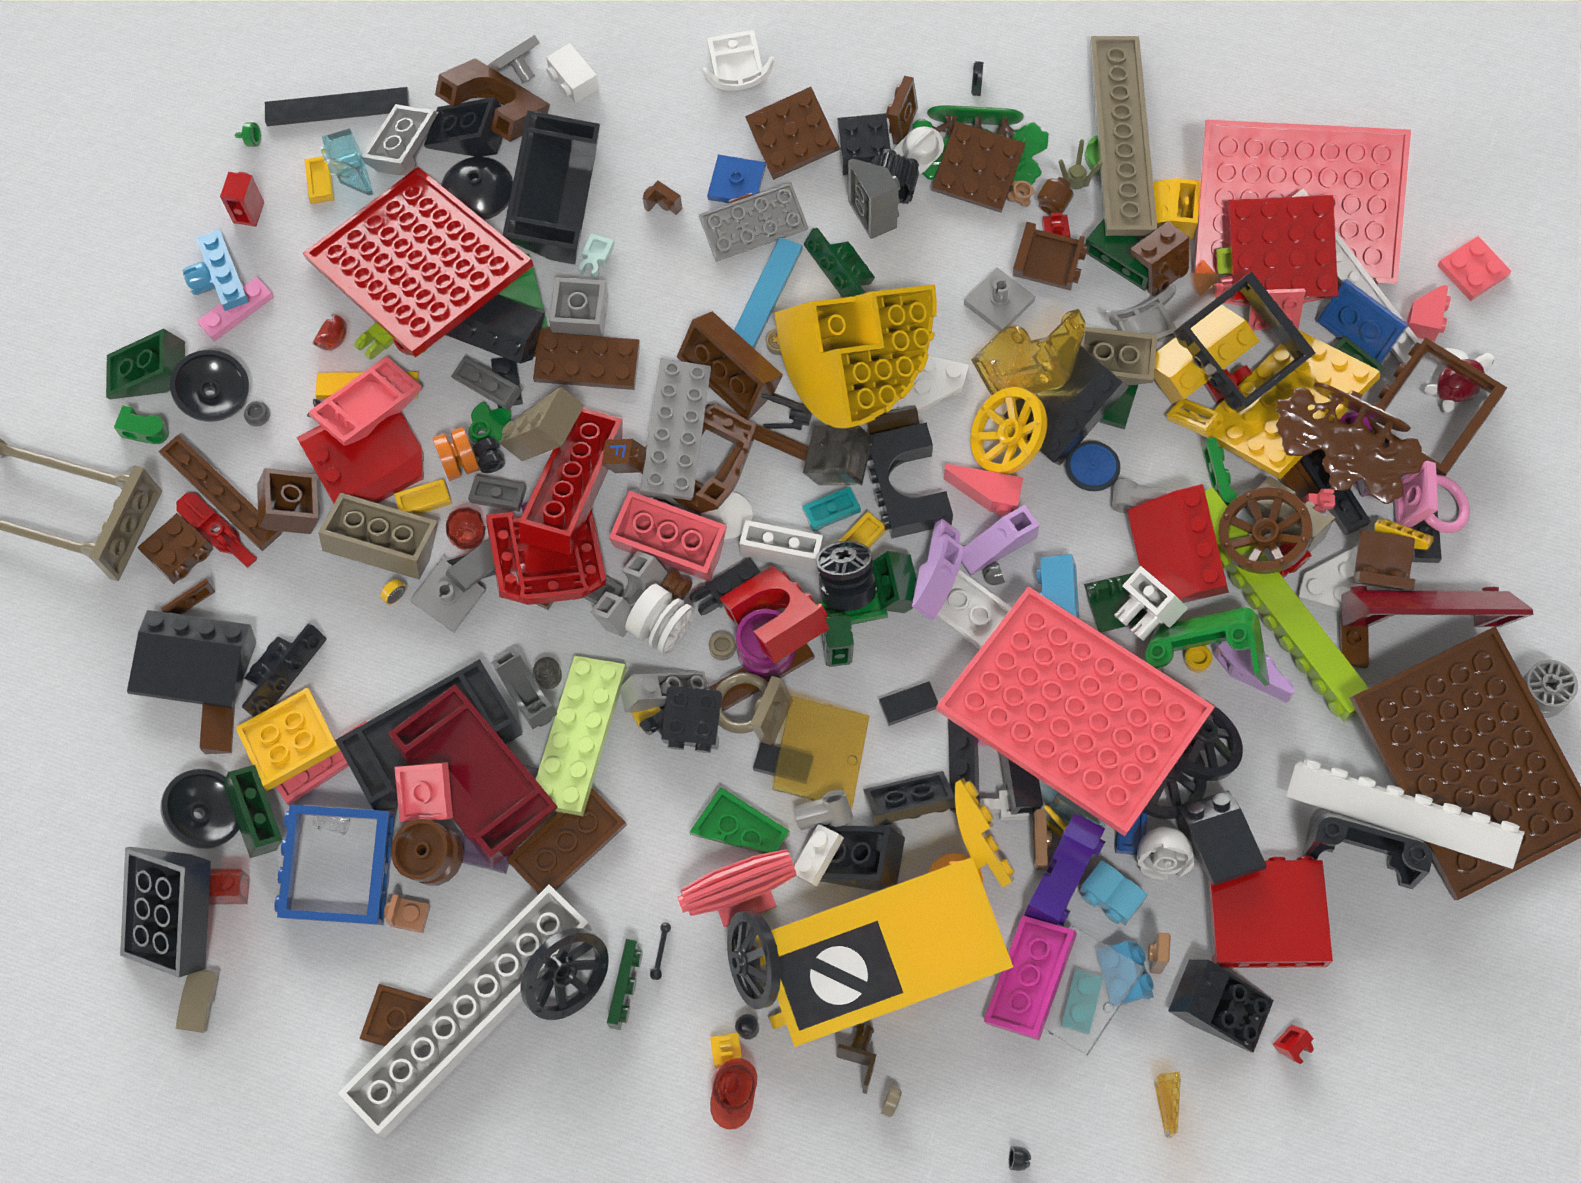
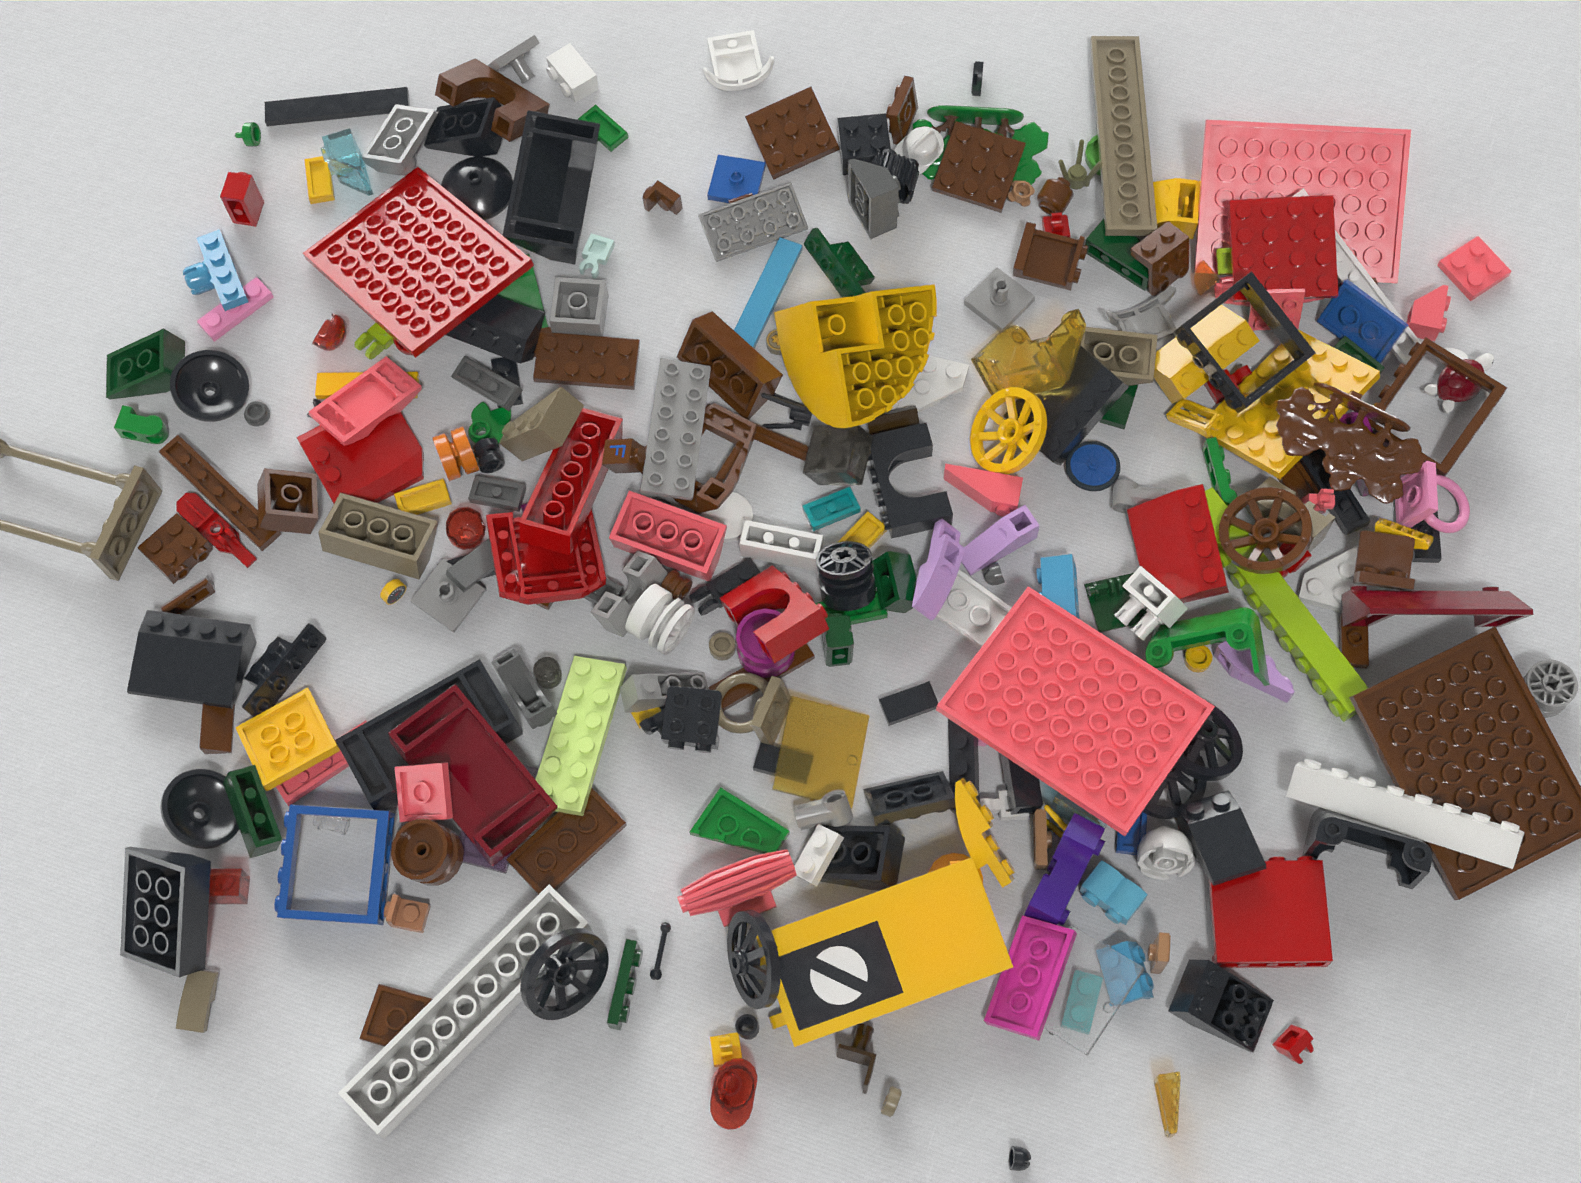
none -> green tile [578,104,629,152]

